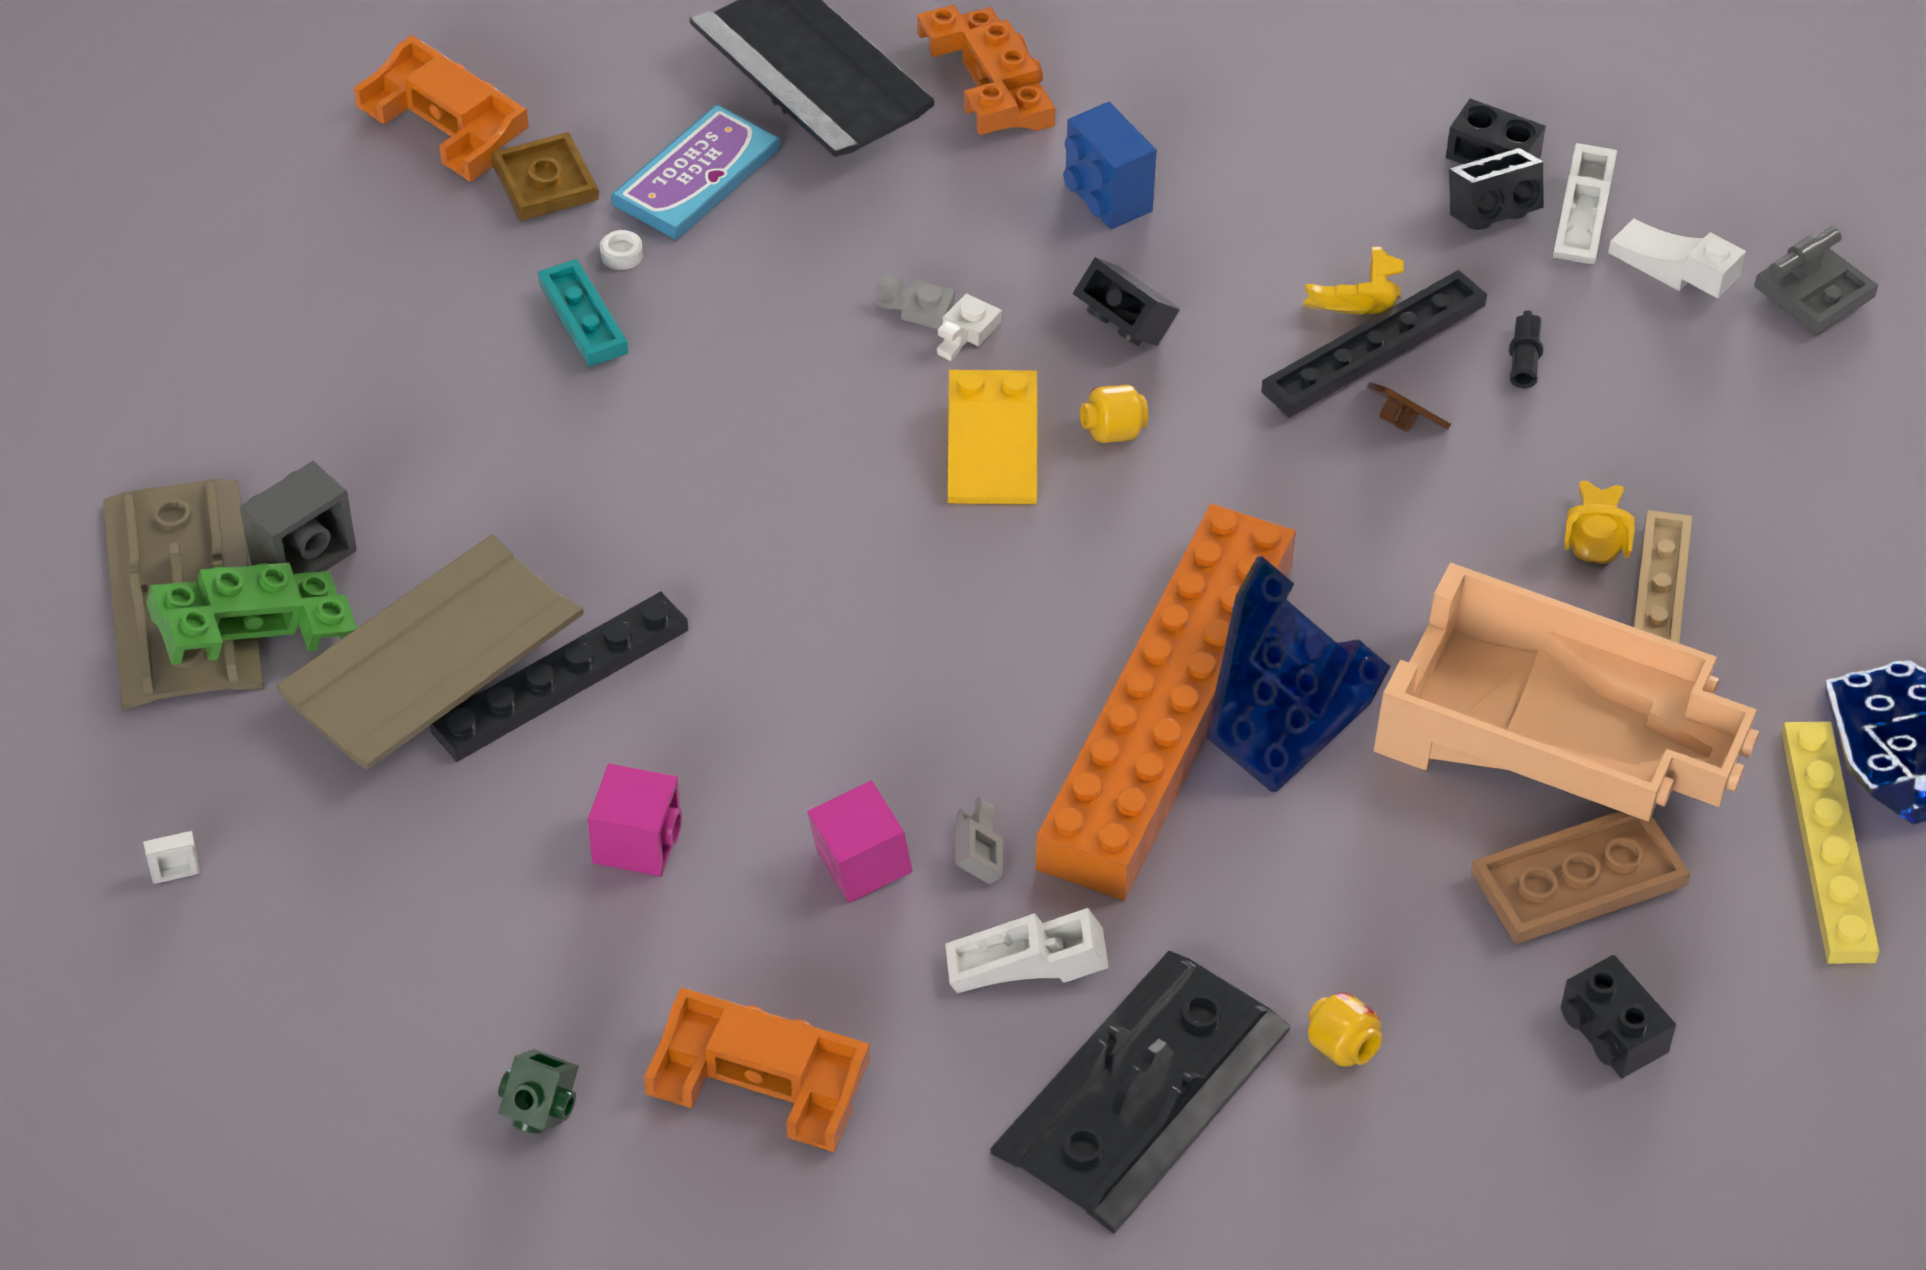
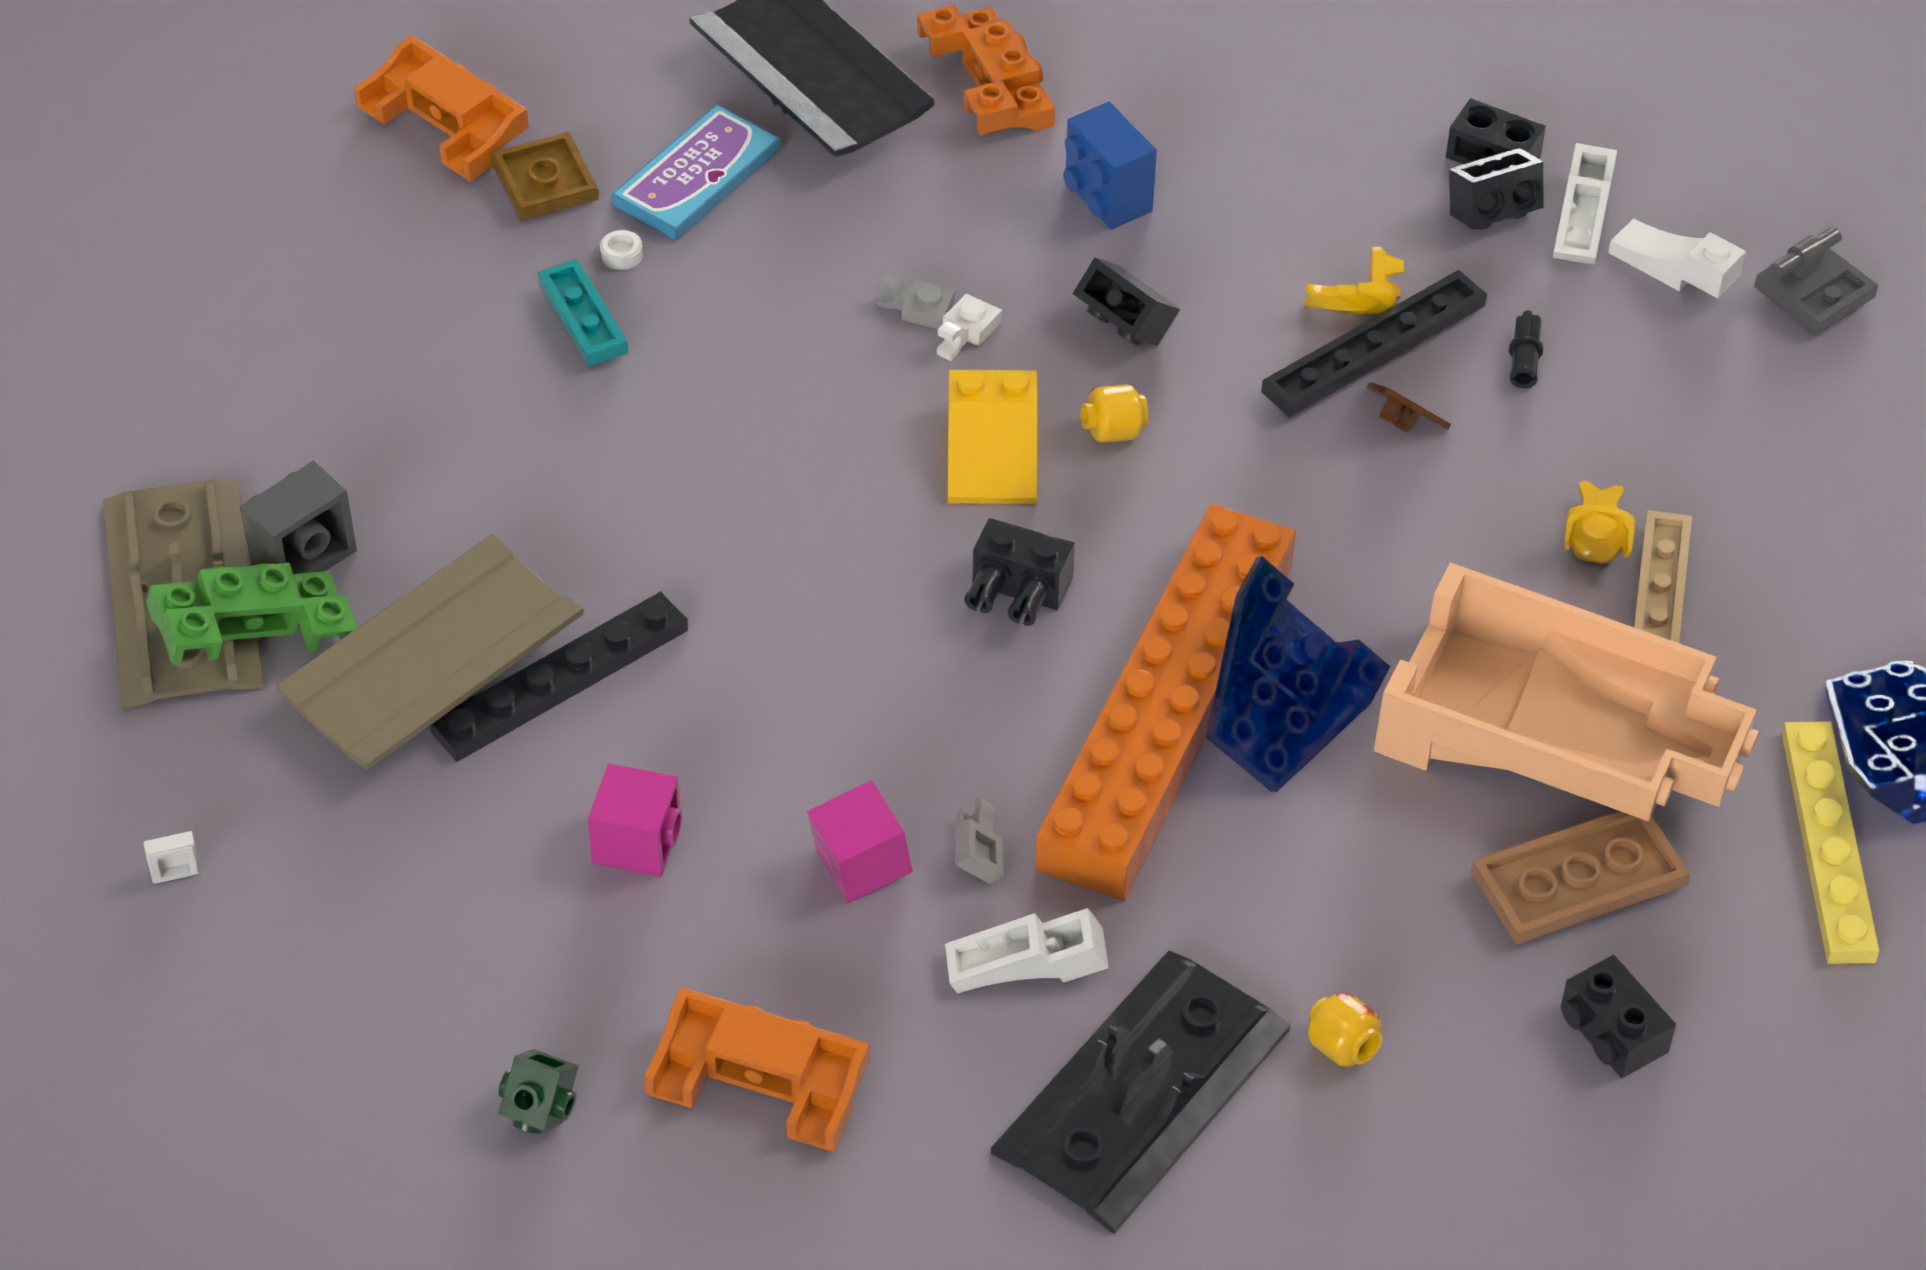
none -> black brick [964,518,1075,626]

